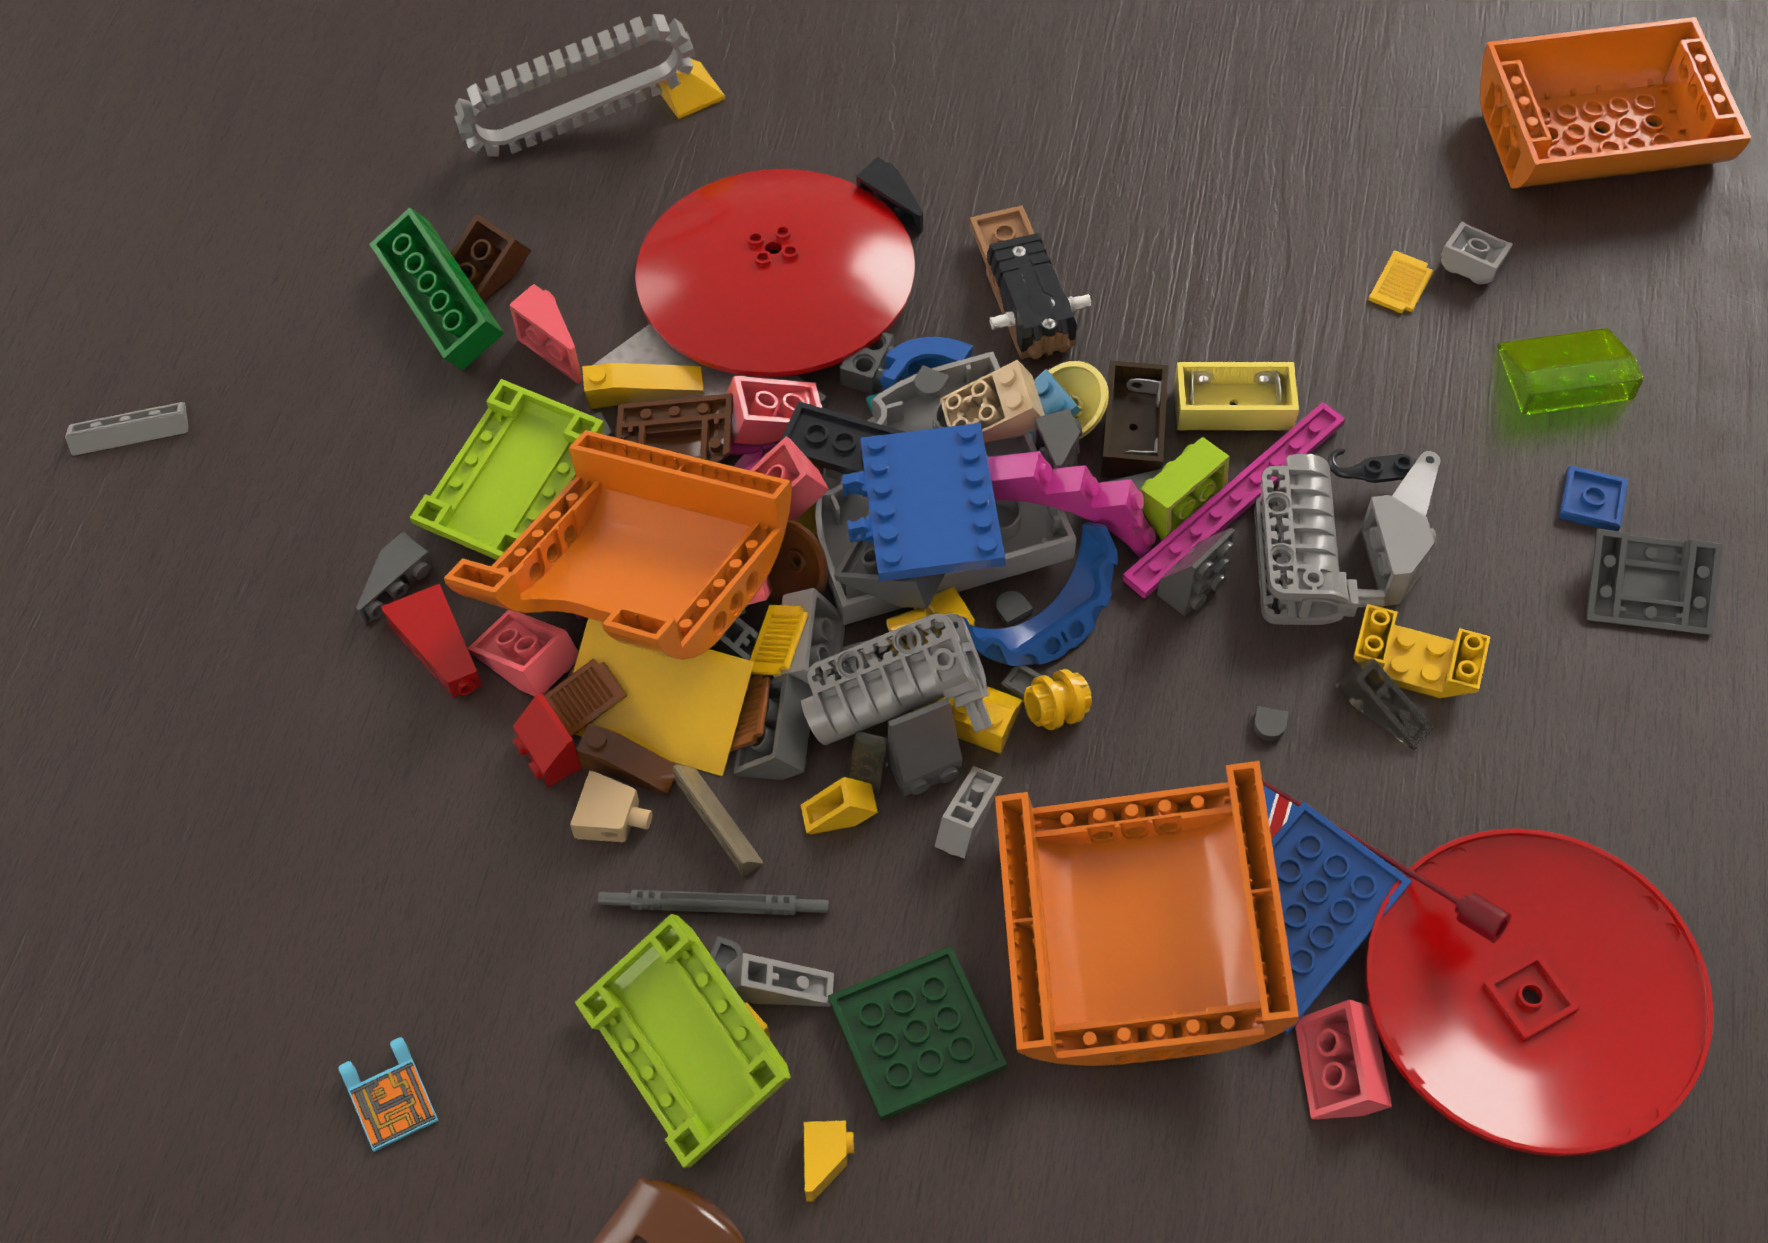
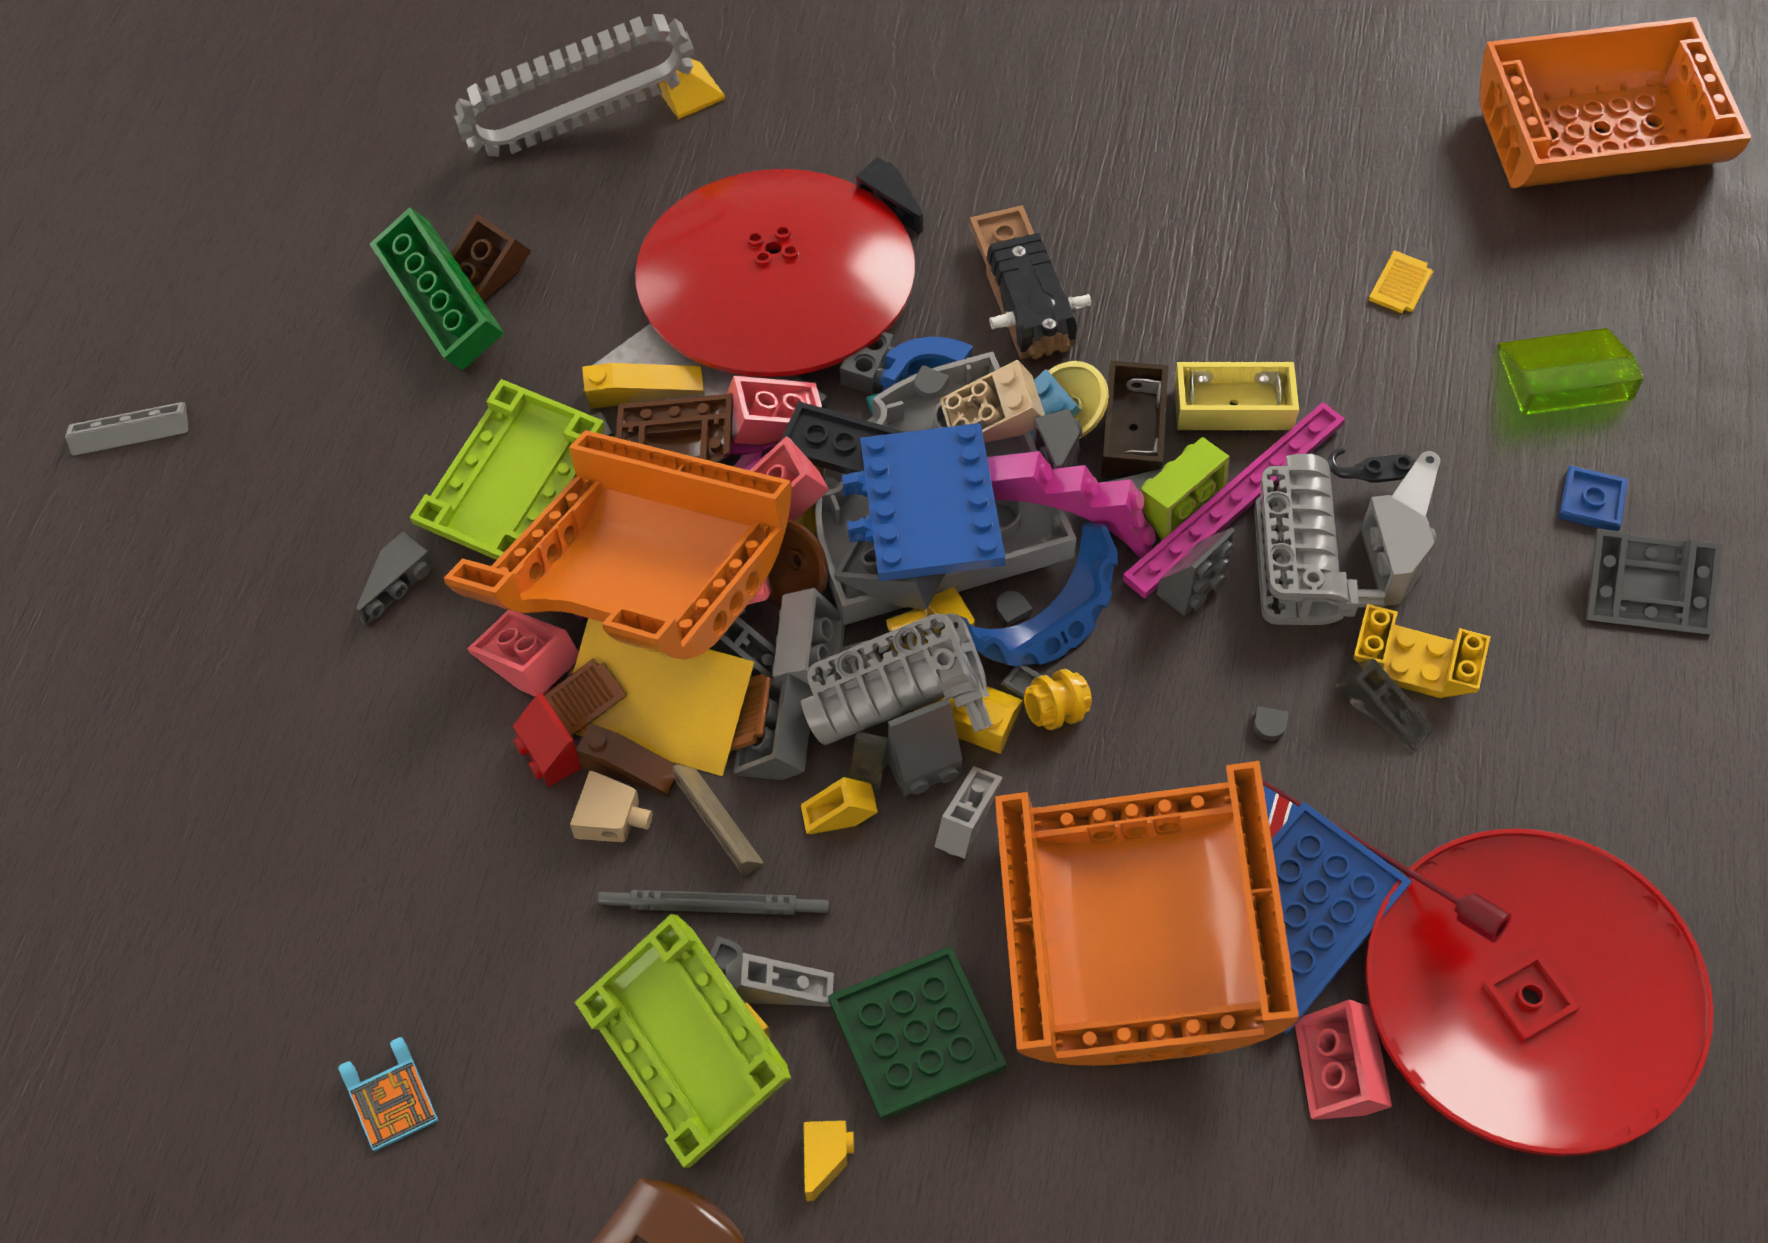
red slope [381,584,482,698] -> none
coral slope [509,284,582,384] -> none
yellow window [750,605,809,676] -> none
light grey slope [1441,222,1513,284] -> none

